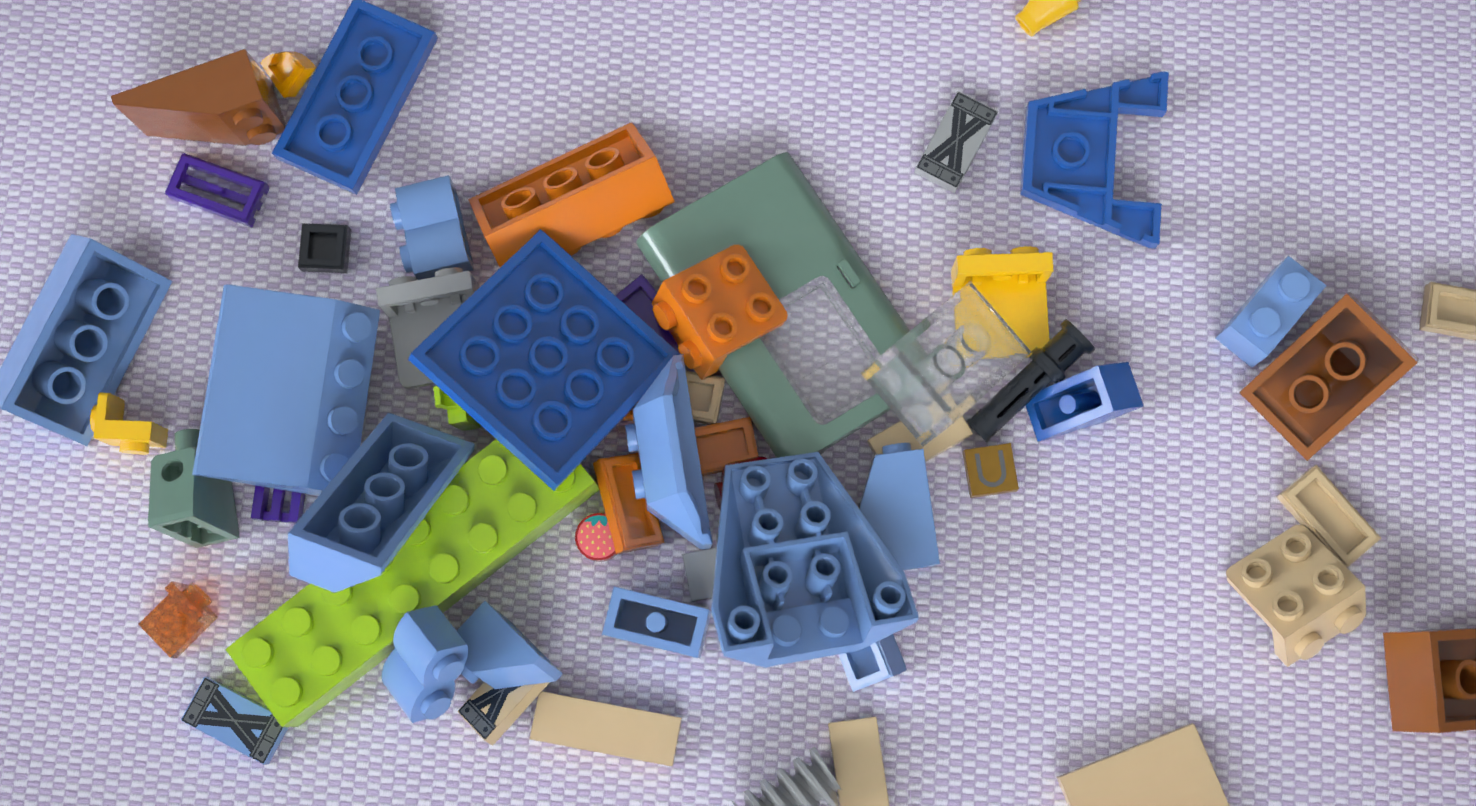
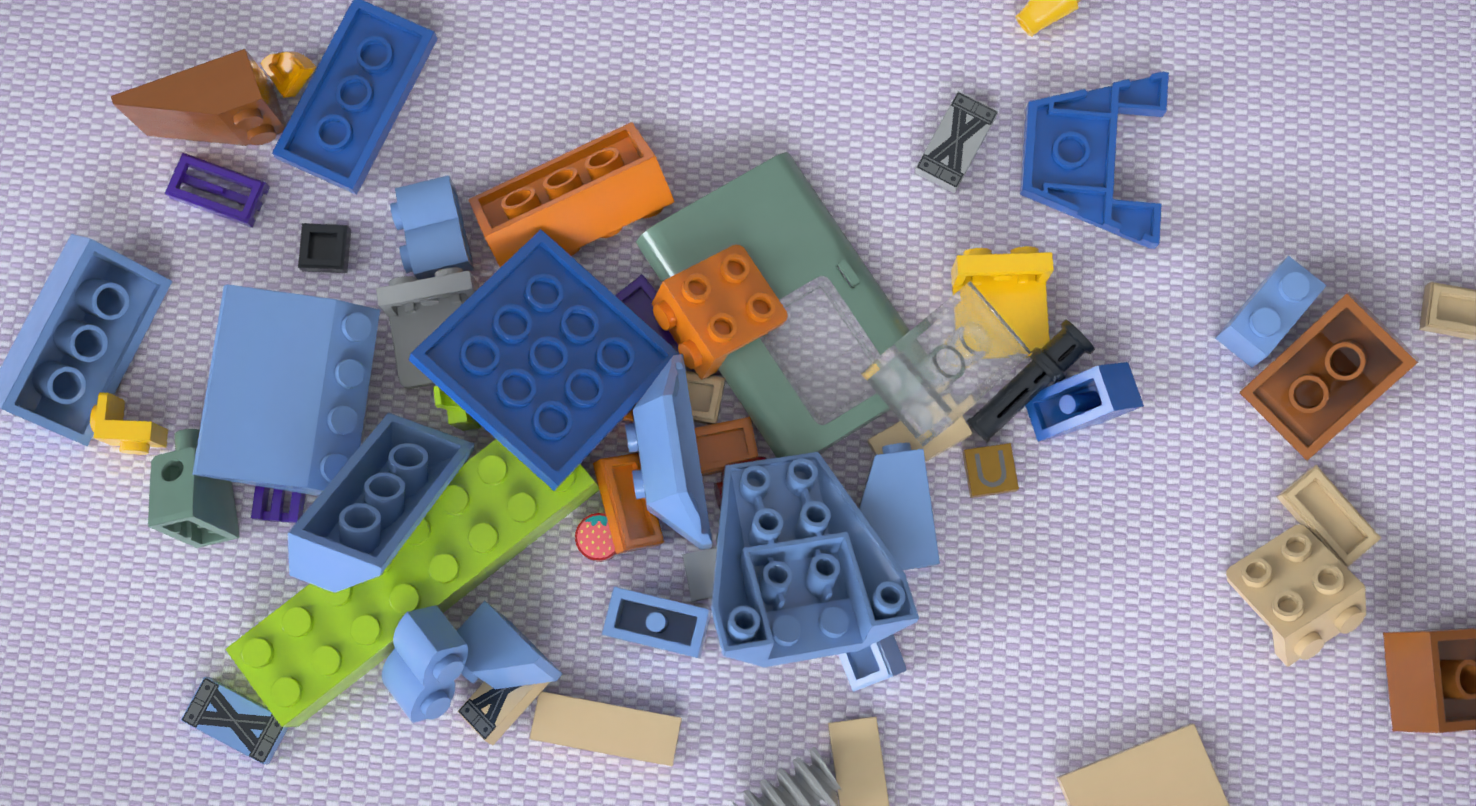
clear orange bracket [138,581,218,658] -> none

